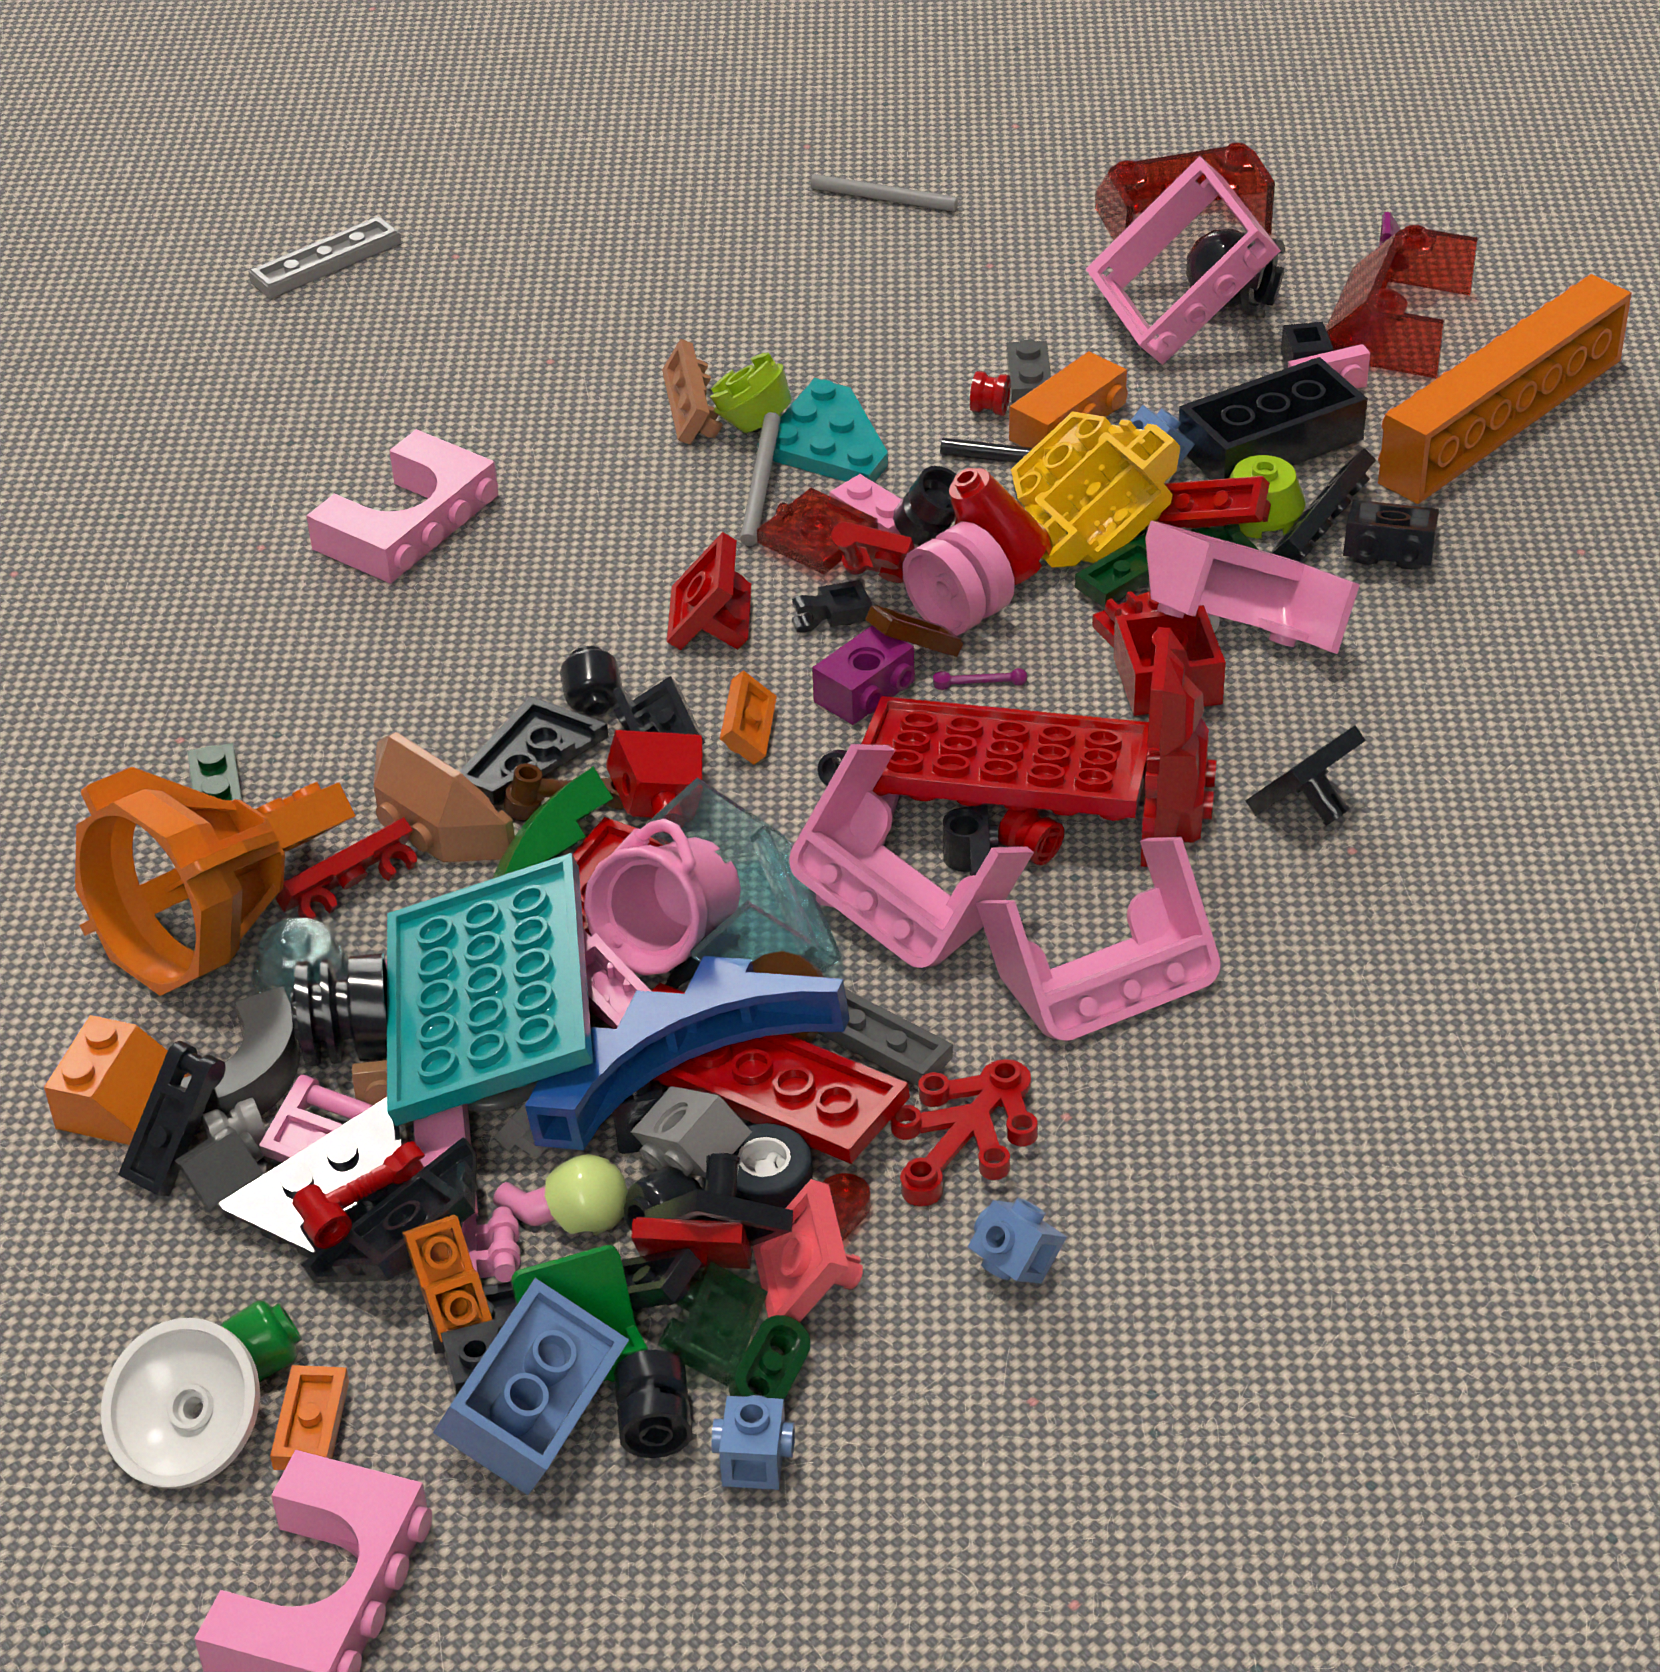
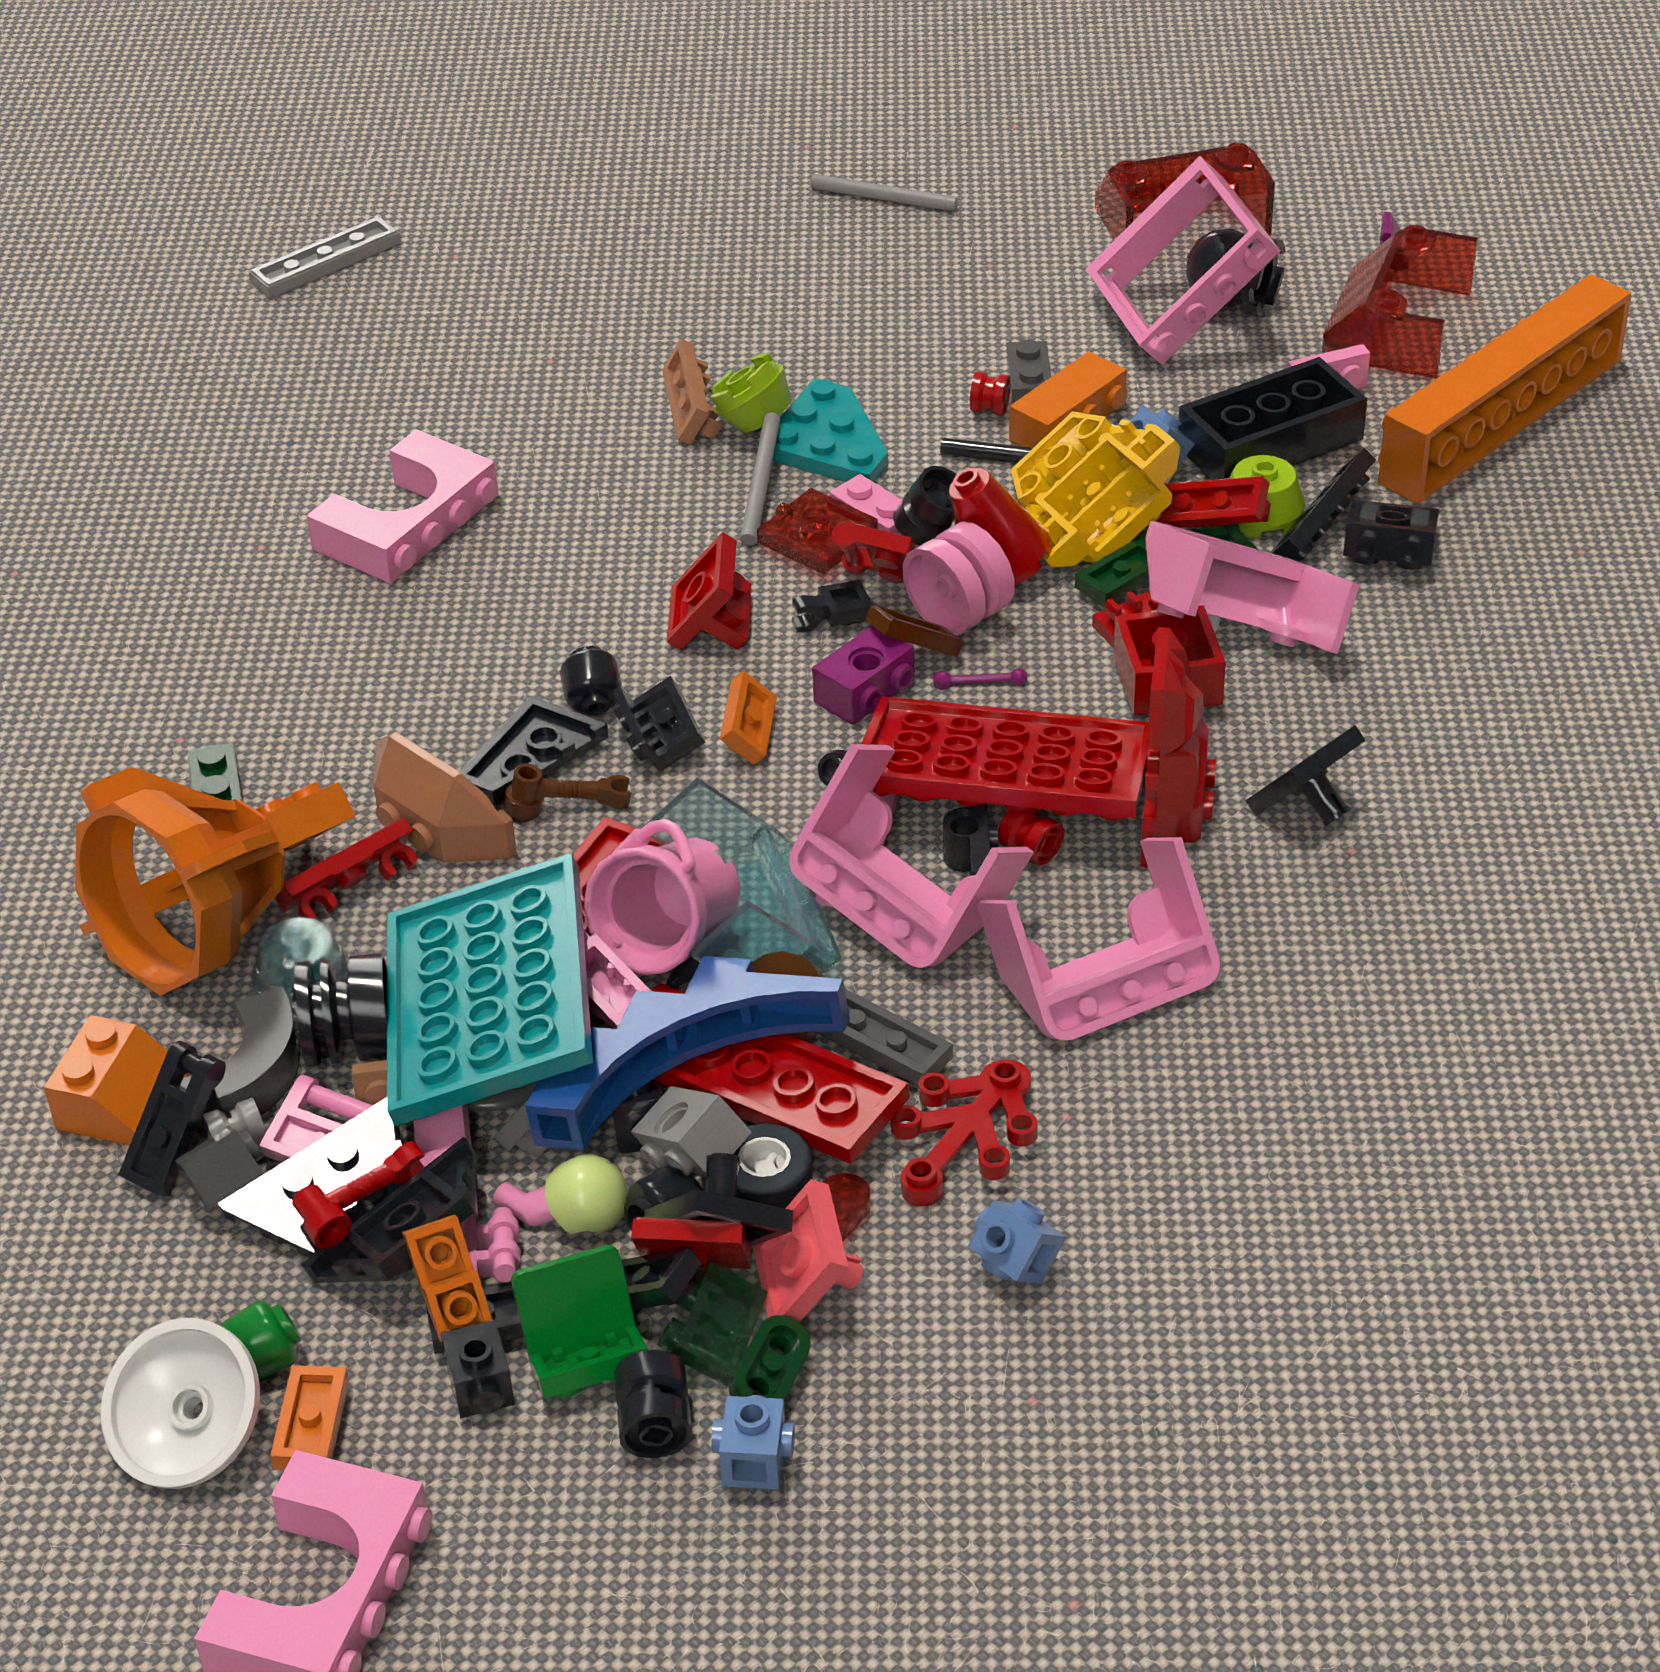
medium blue slope [433,1278,629,1495] -> none
green slope [492,766,613,879] -> none
red torso [606,730,702,826] -> none
black brick [1281,321,1334,368] -> none

